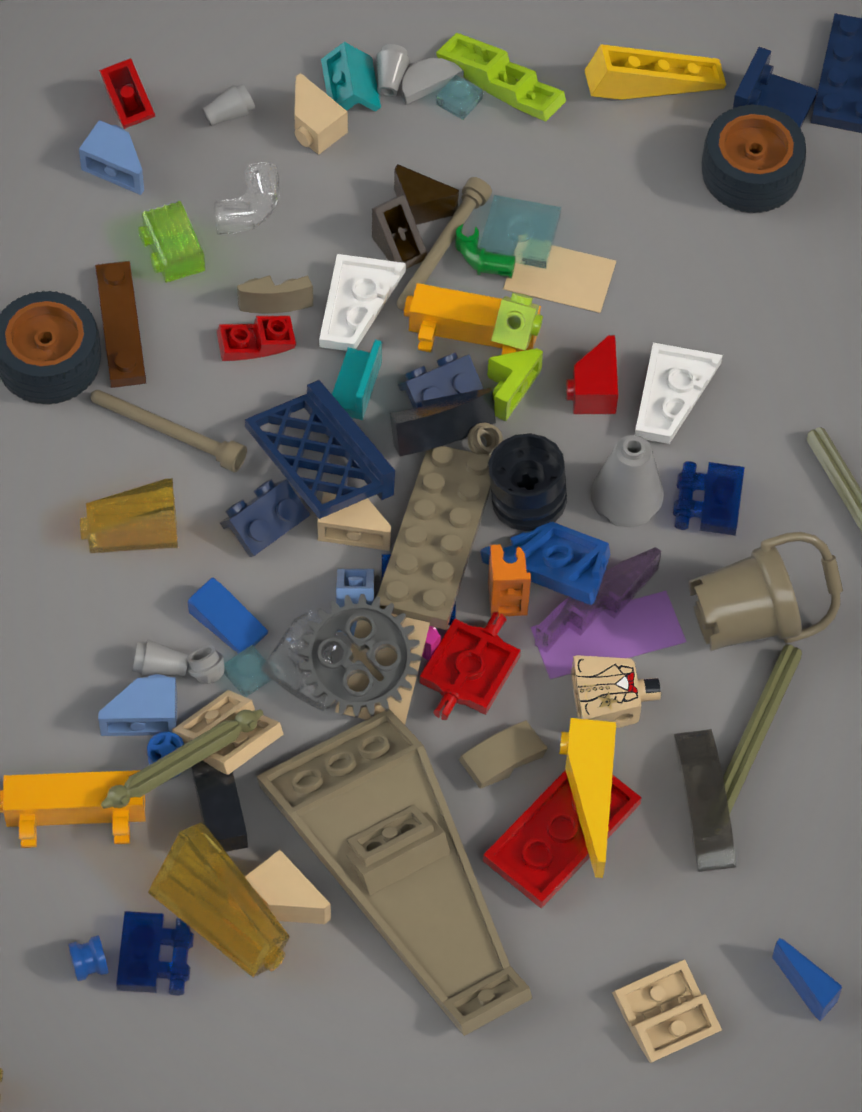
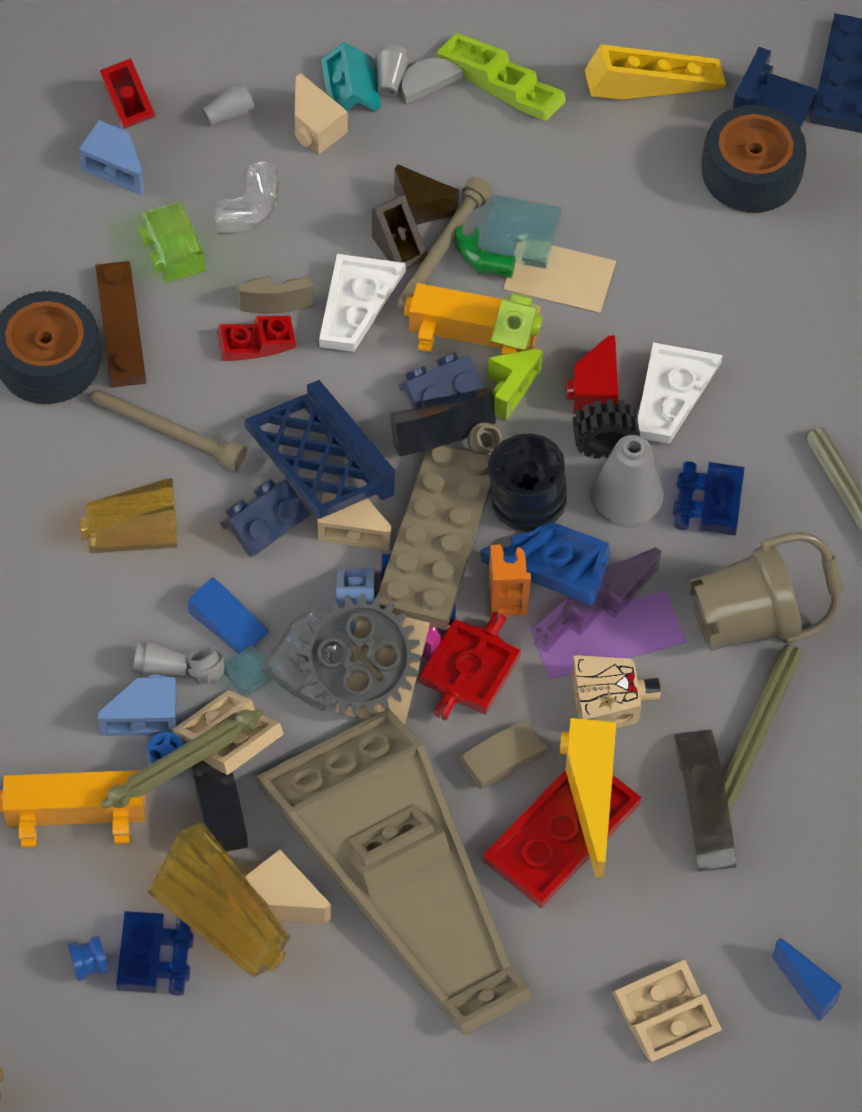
teal panel [332,339,382,420] -> none
clear light blue plate [436,75,483,120] -> none
none -> black tyre [572,399,640,459]

